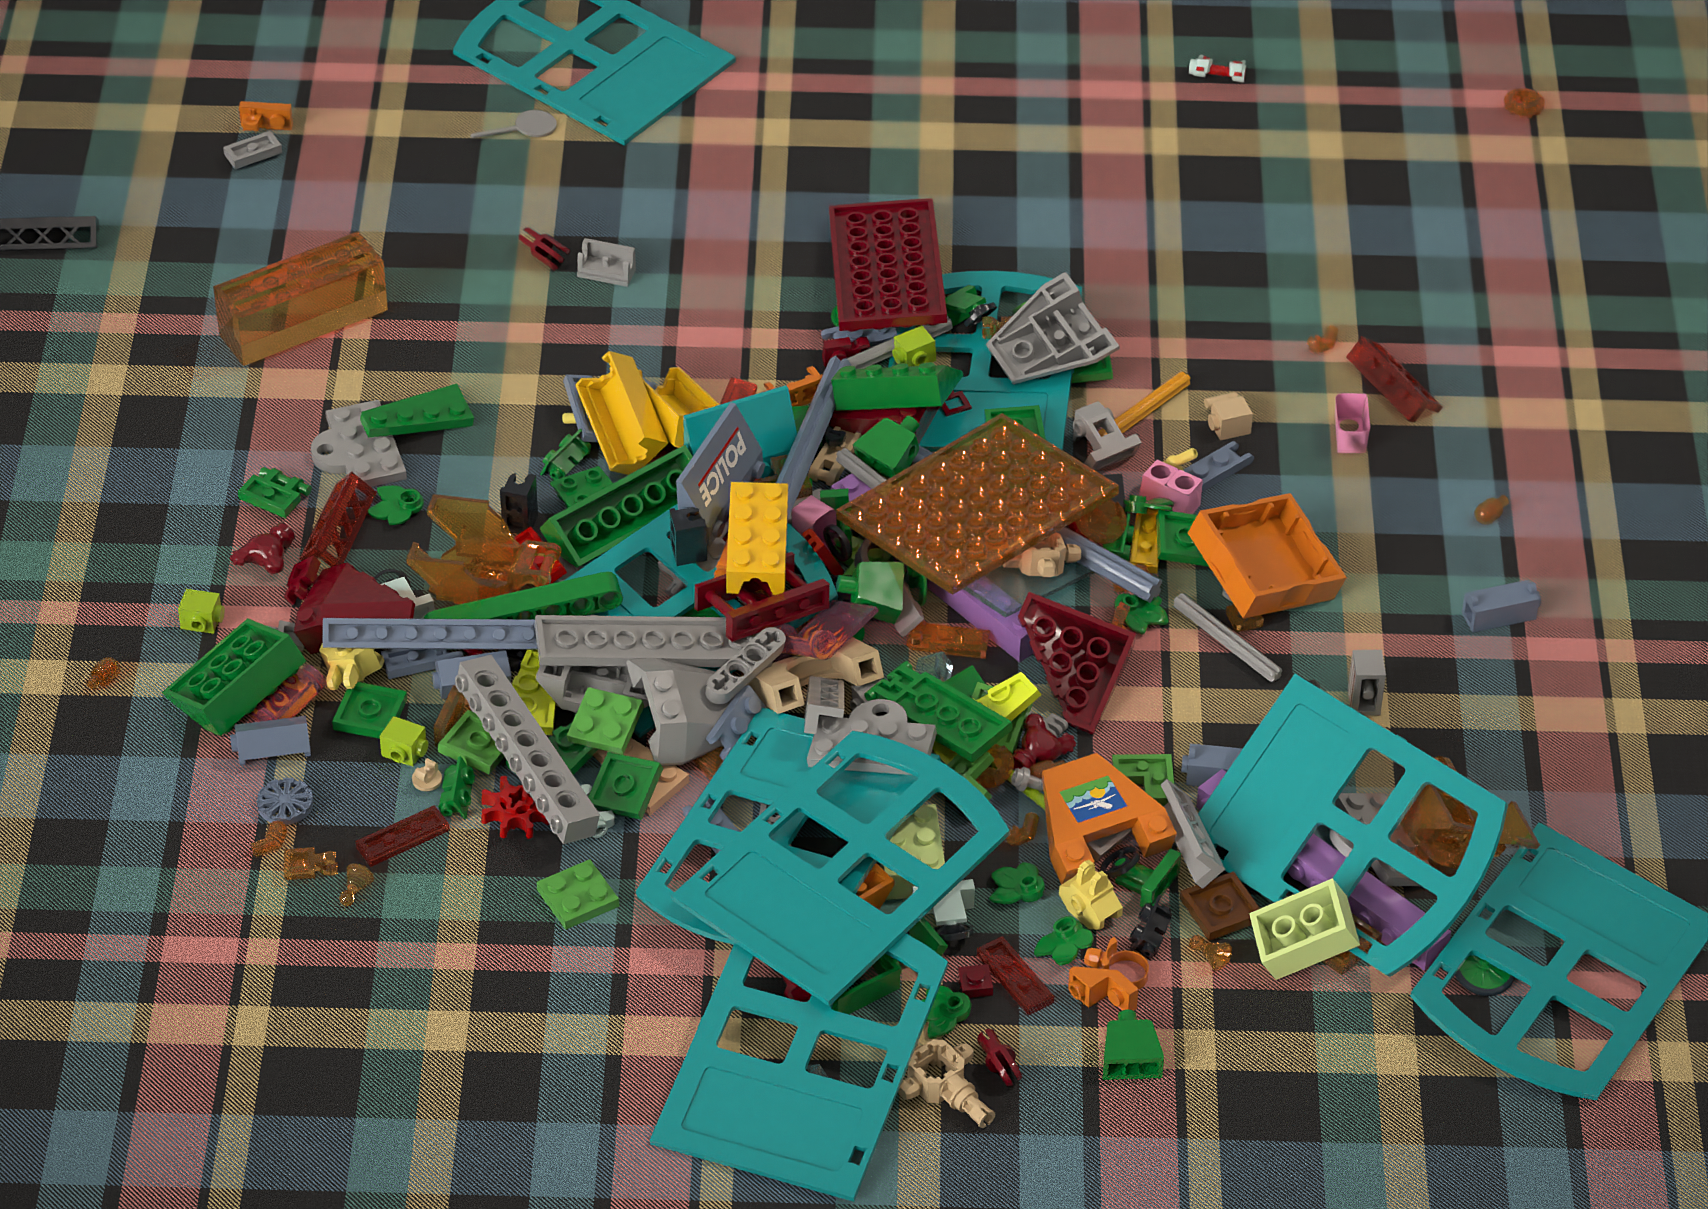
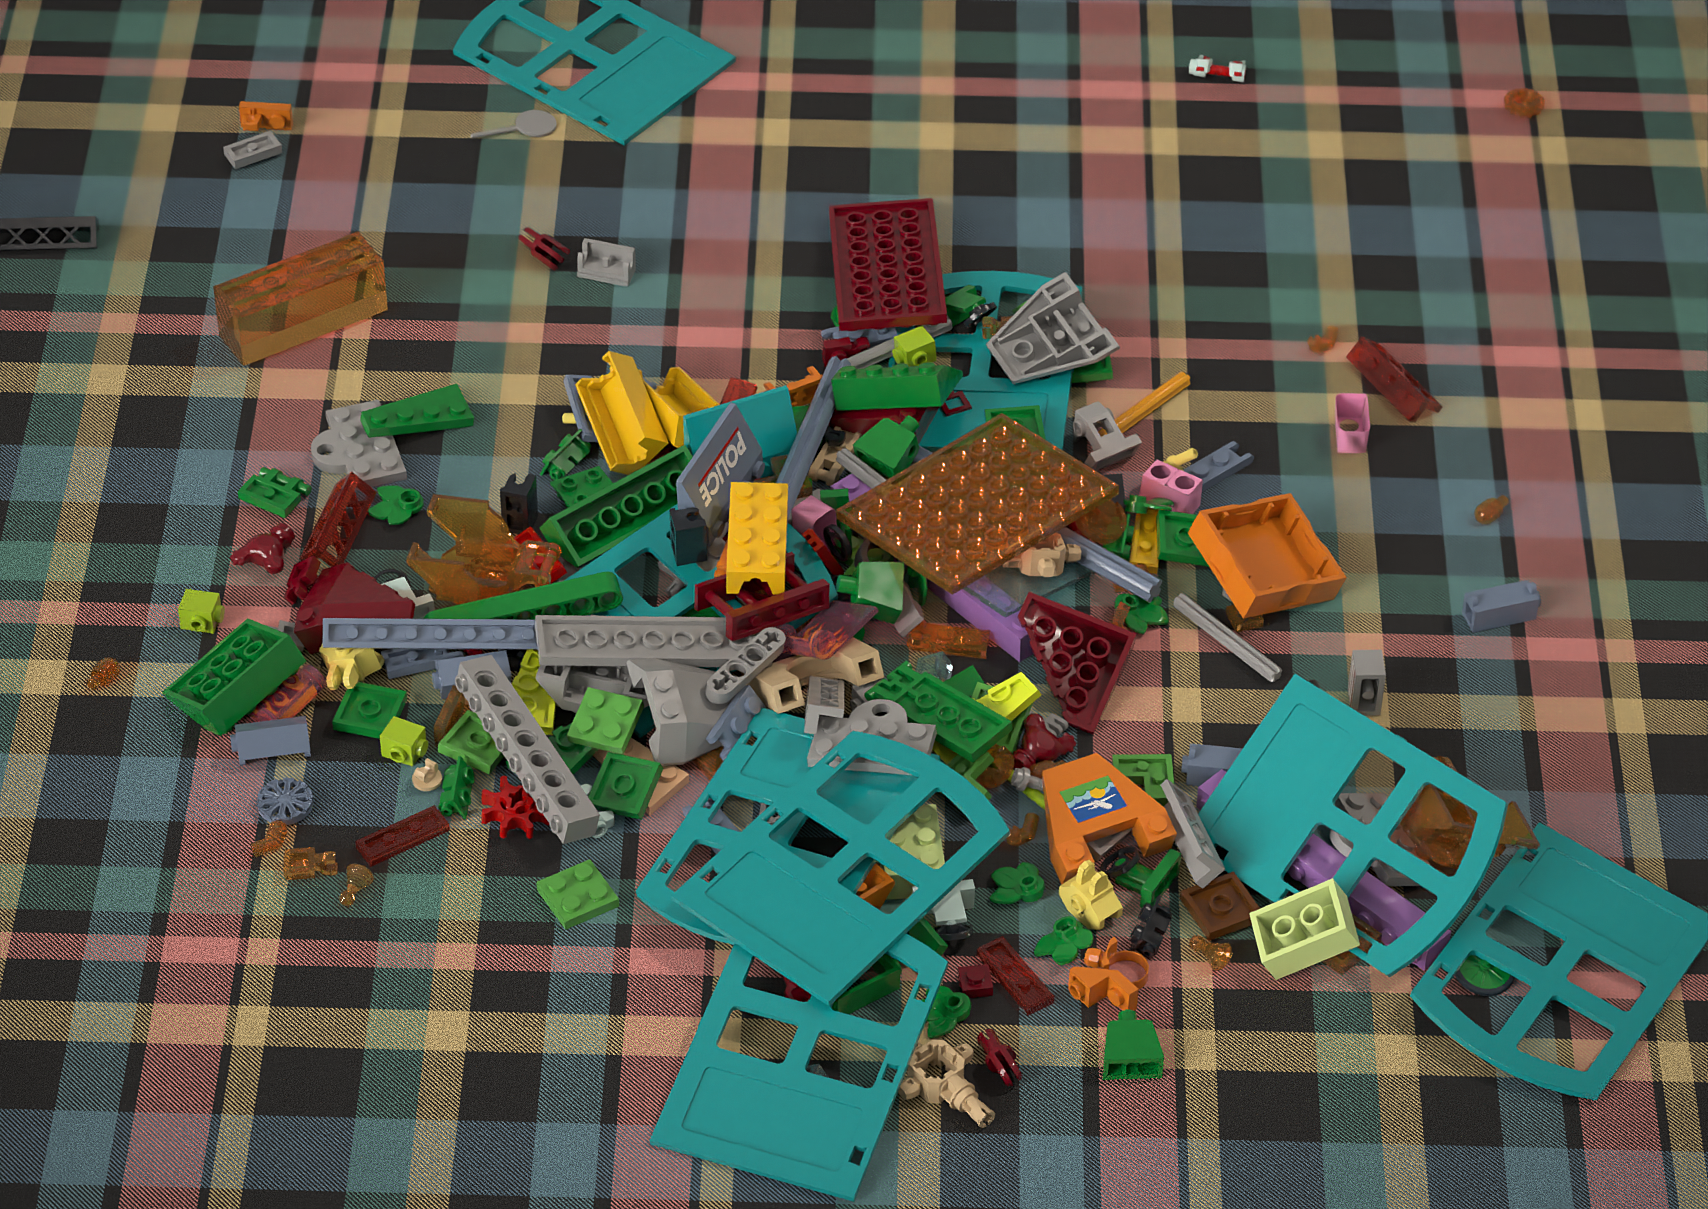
tan brick [1204,392,1253,440] -> none

